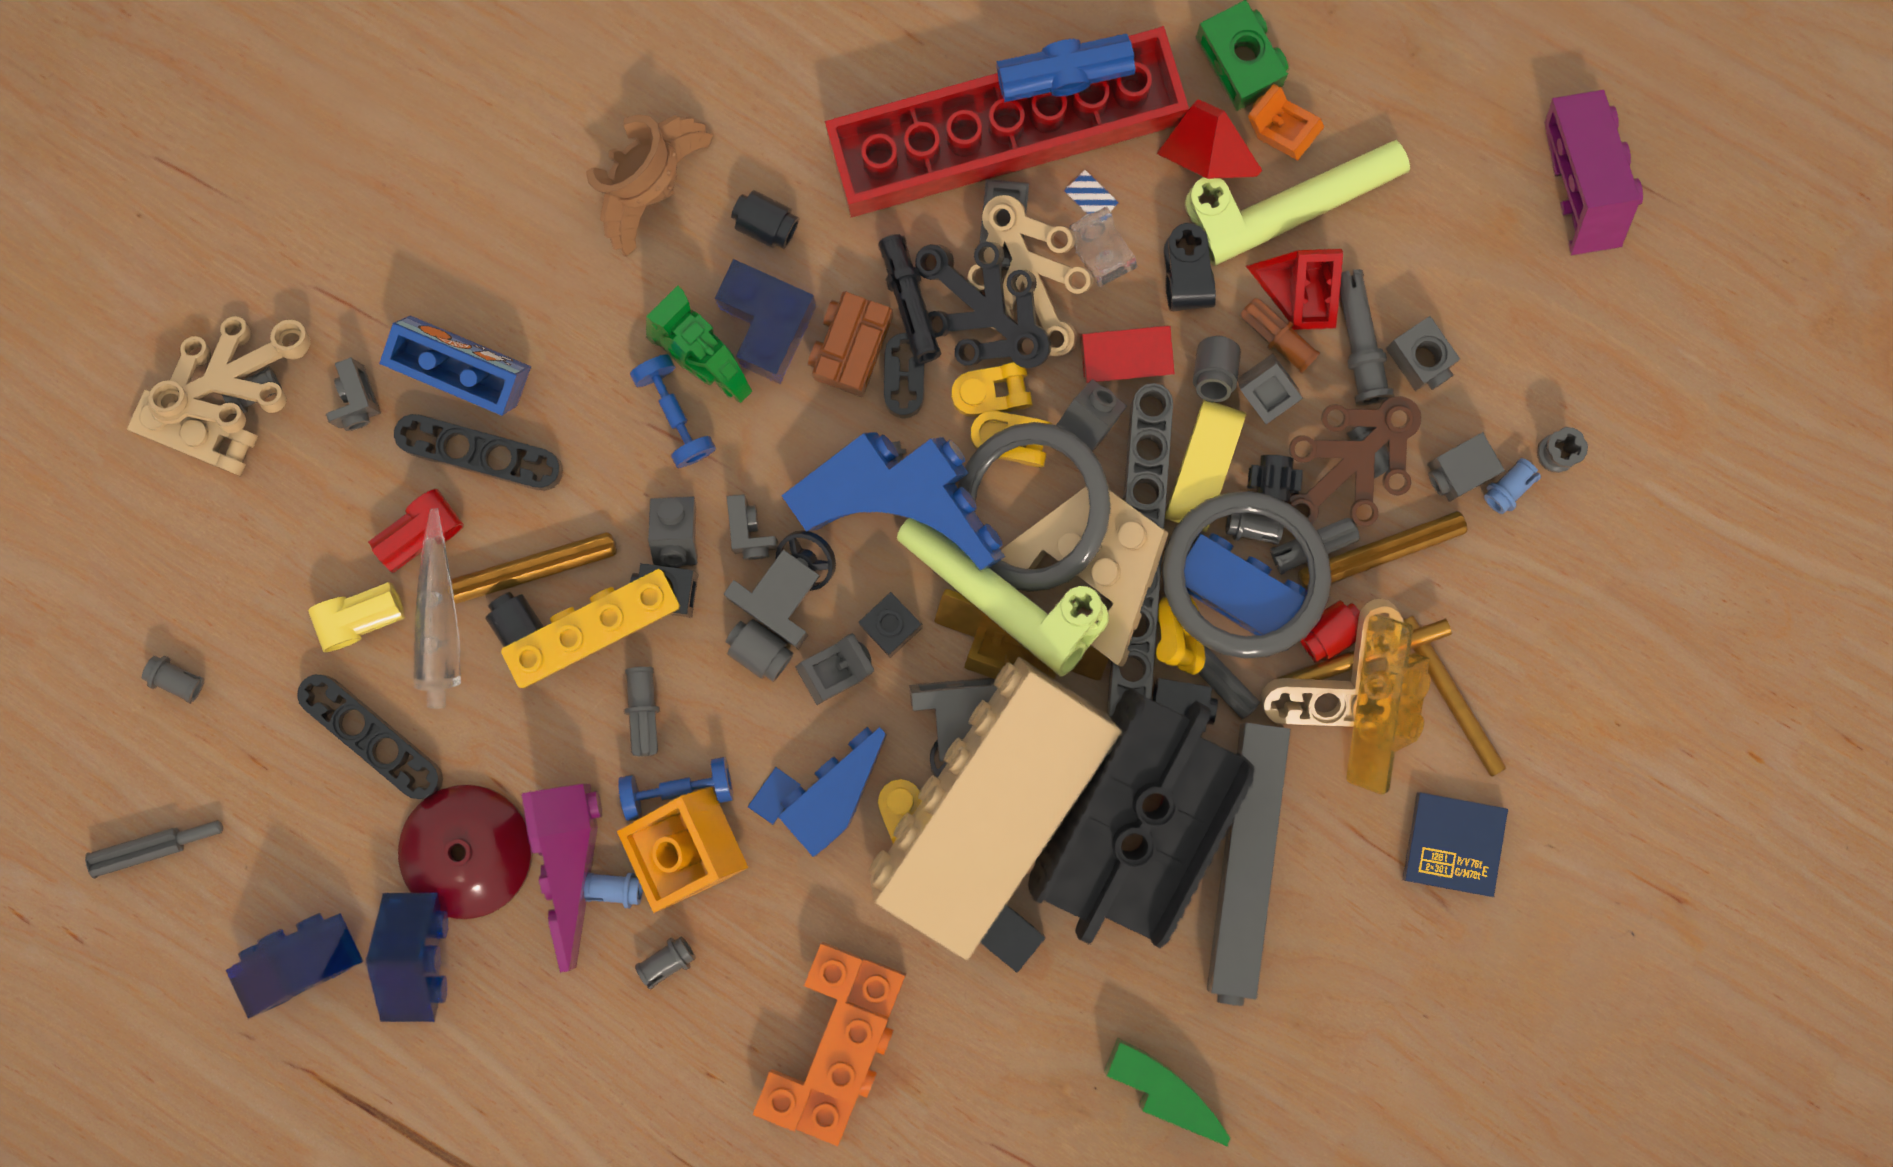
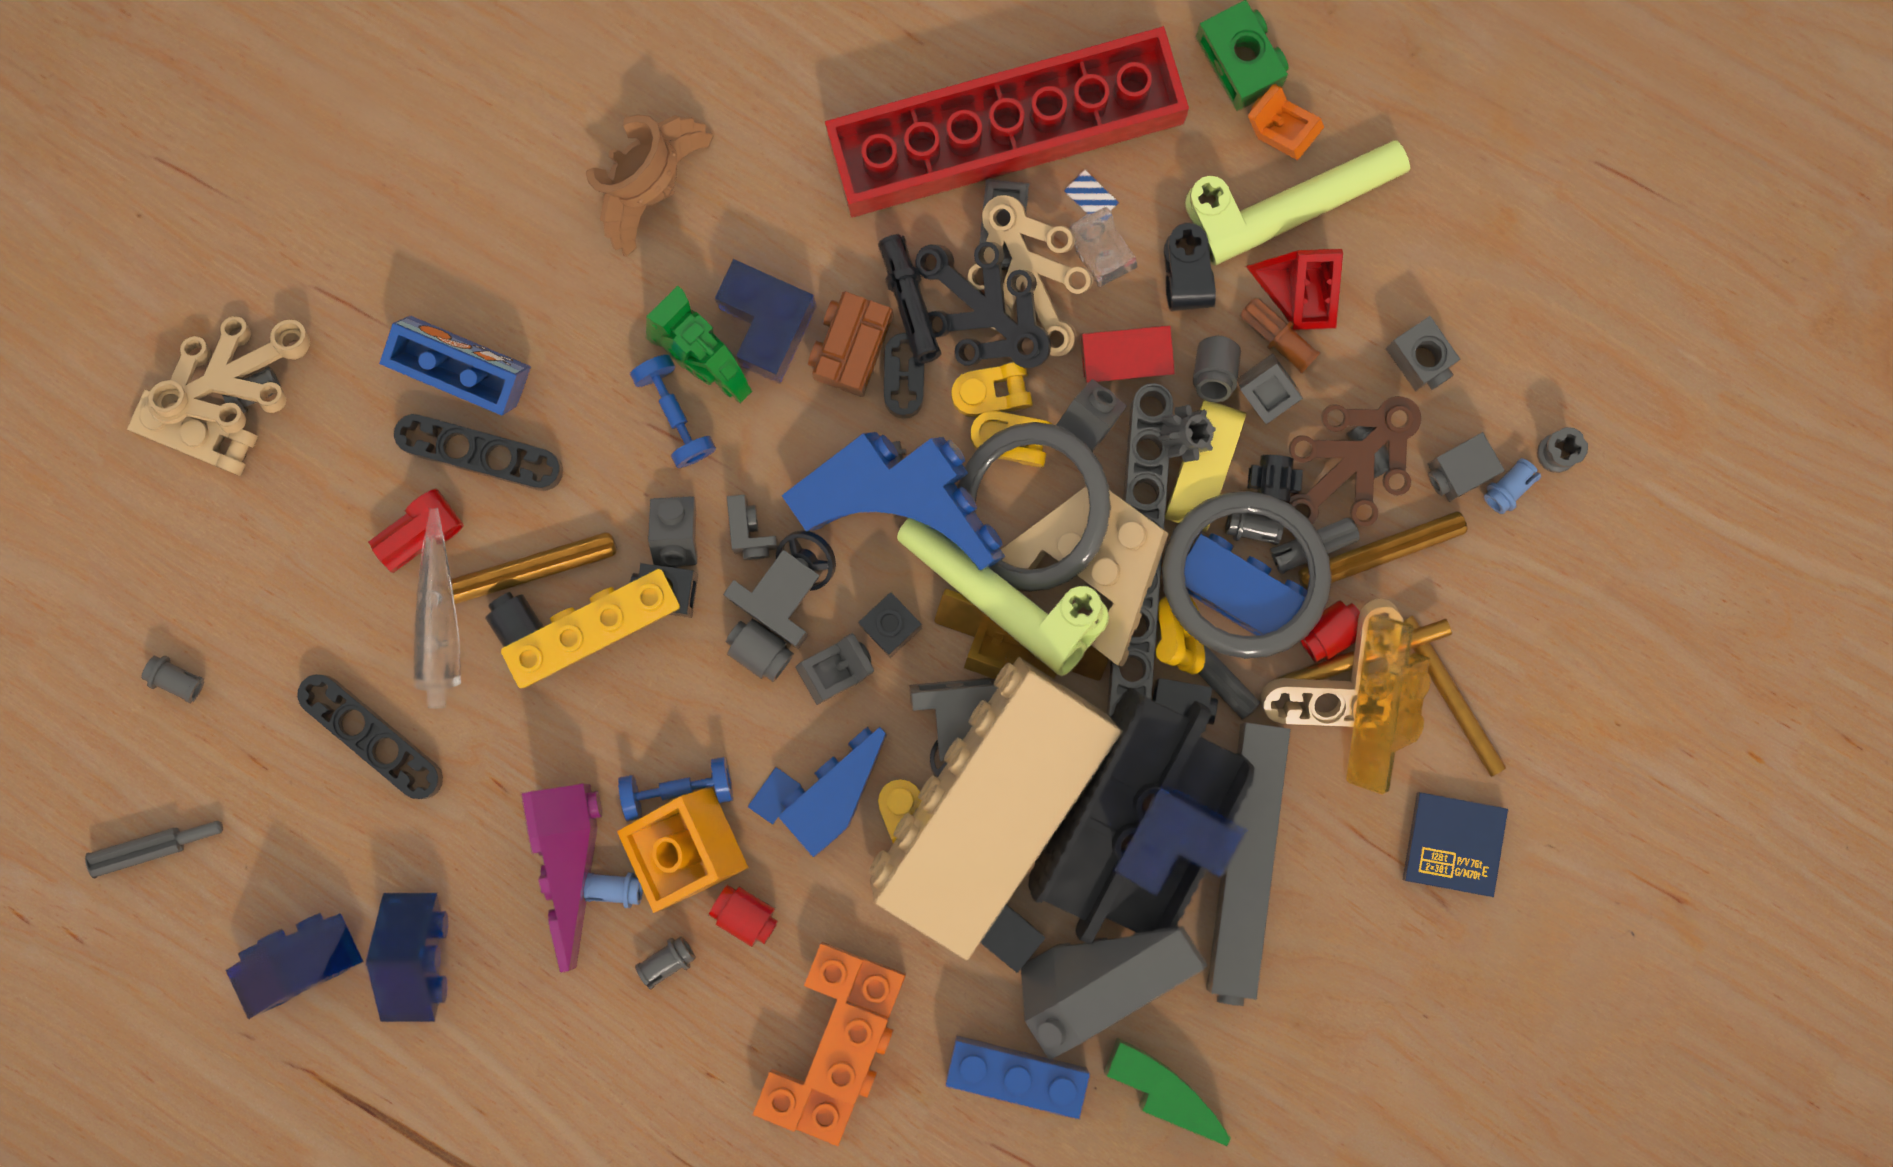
light yellow piece [308,582,405,652] -> none
dark grey bracket [326,357,381,431] -> none
dark red dish [398,785,533,919] -> none
dark grey axle [624,667,660,757] -> none
black brick [731,190,800,249] -> none
blue piece [996,34,1136,102] -> none
red slope [1157,99,1263,179] -> none
dark grey pin [1340,269,1395,405] -> none
magenta wedge [1544,89,1643,256] -> none
none -> red brick [709,884,778,947]
none -> blue brick [946,1035,1090,1119]
none -> dark grey wedge [1021,926,1208,1060]
none -> clear blue brick [1115,785,1248,894]
none -> dark grey gear [1158,405,1216,462]

